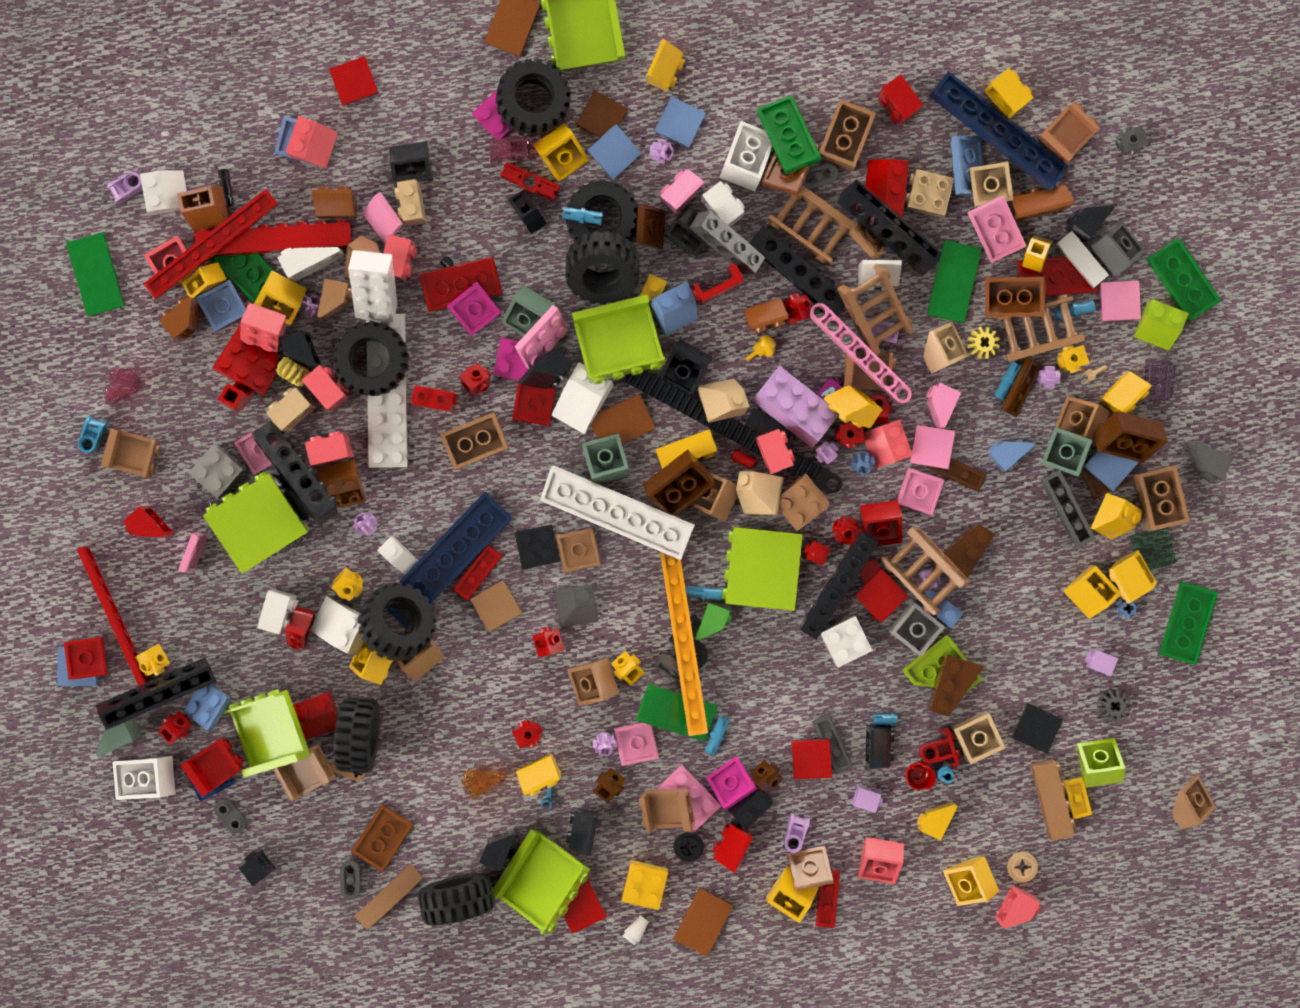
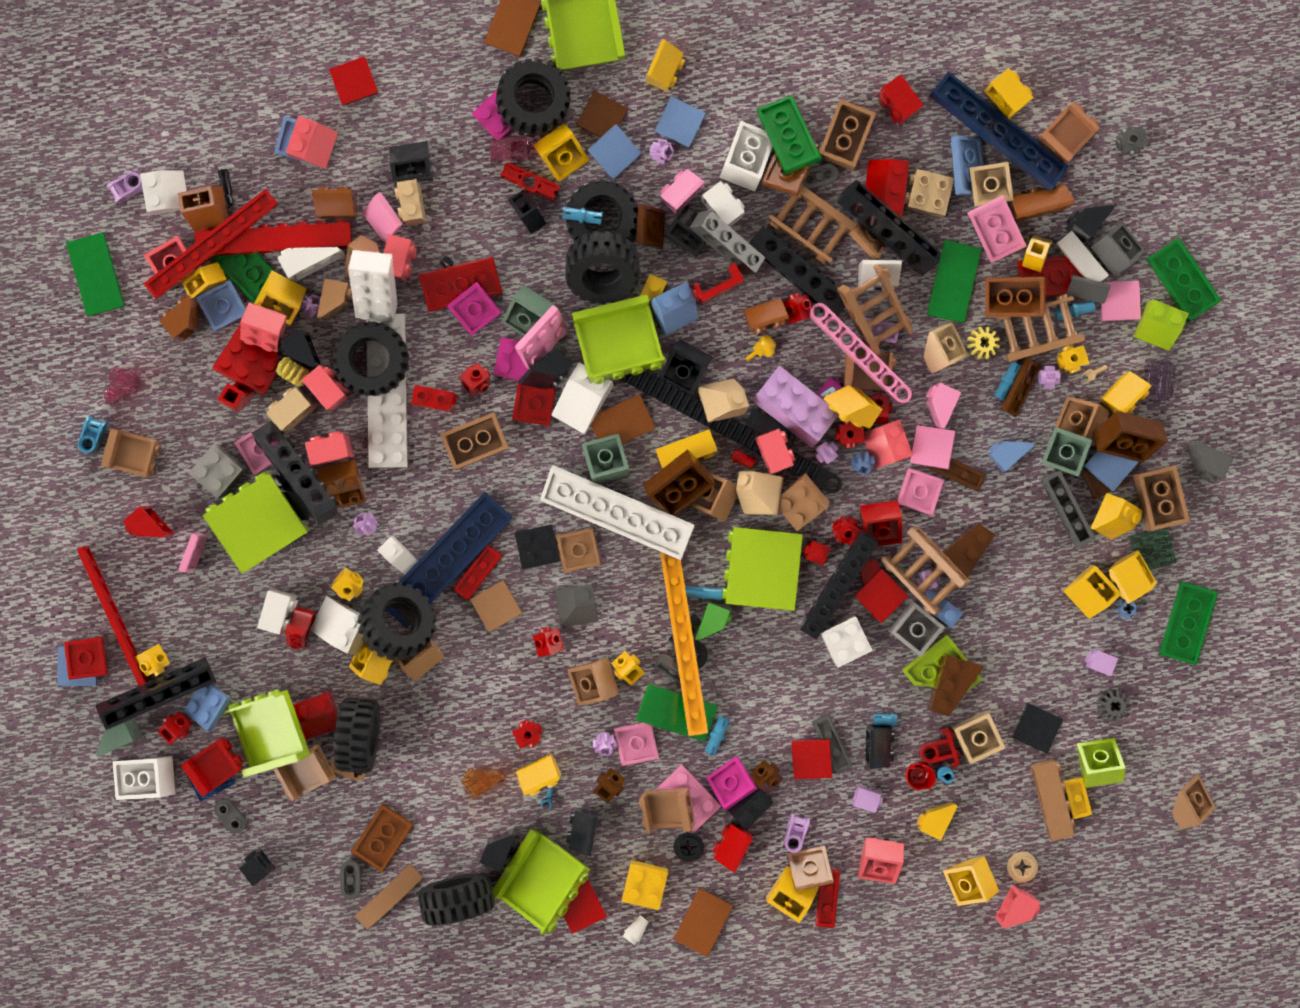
none -> dark grey tile [1067,275,1110,304]

